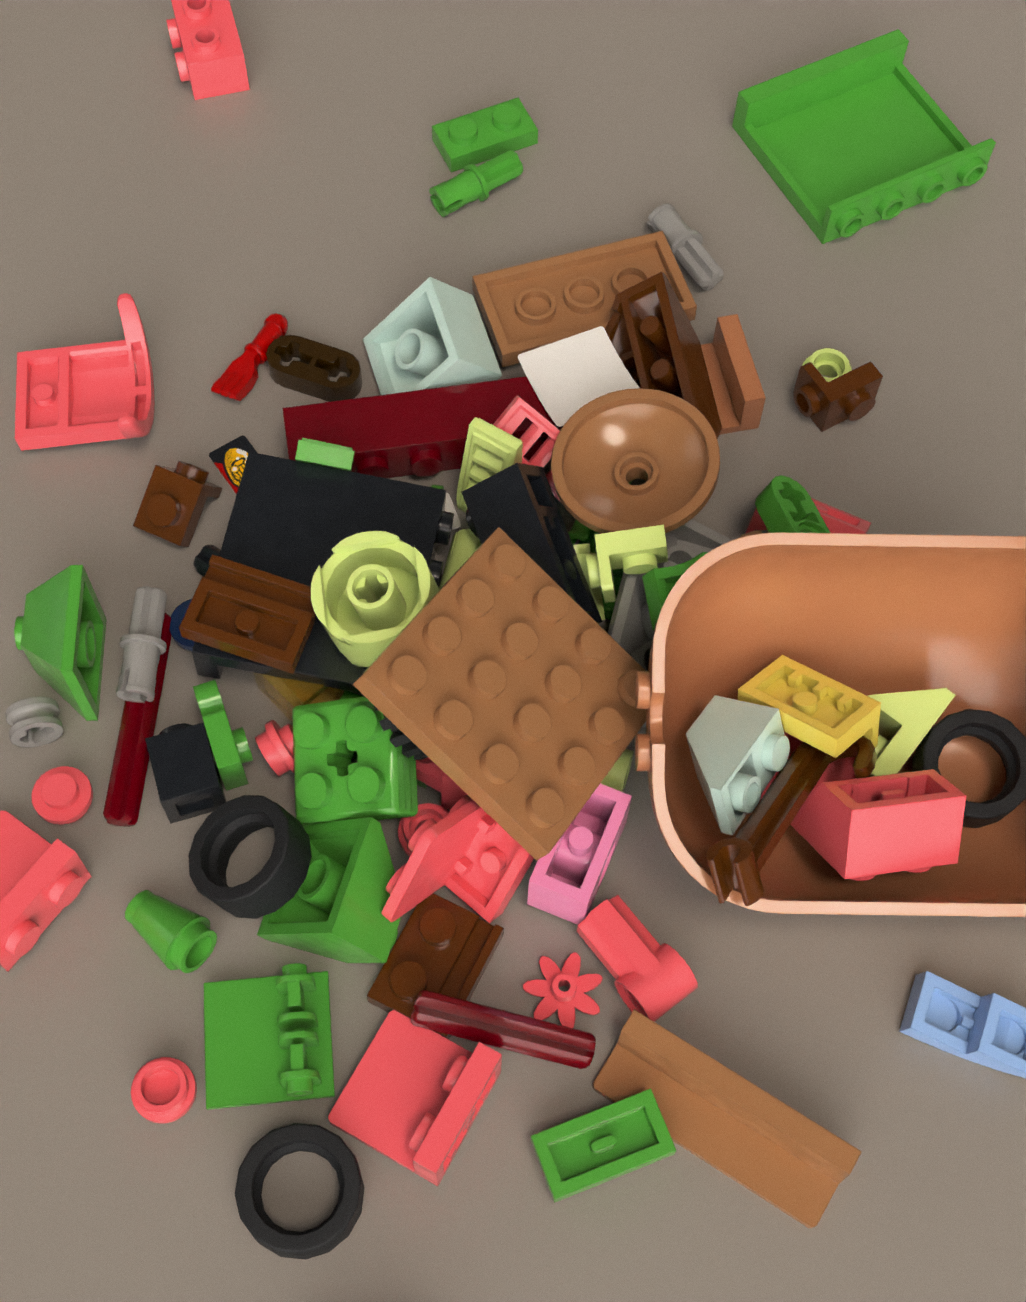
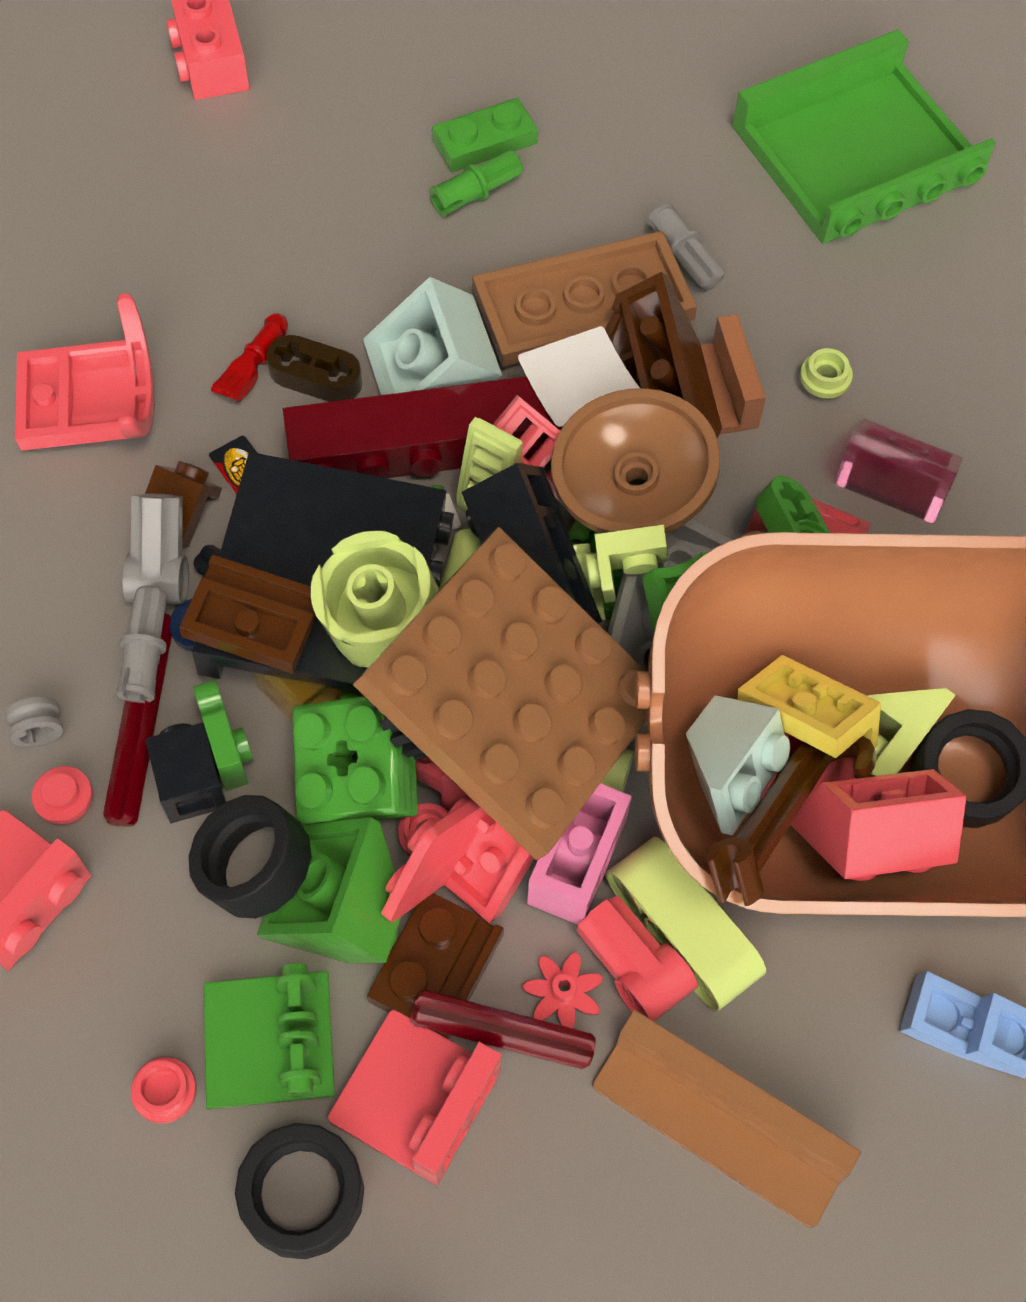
bright green slope [14,565,107,721] -> none
bright green cone [125,890,217,973] -> none
coral plate [255,720,294,777] -> none
bright green tile [295,438,355,471] -> none
bright green plate [531,1089,677,1203] -> none
reddish brown bracket [793,361,883,432] -> none
none -> light grey piece [122,493,189,605]
none -> yellowish green beam [605,836,766,1012]
none -> clear pink slope [834,419,963,524]

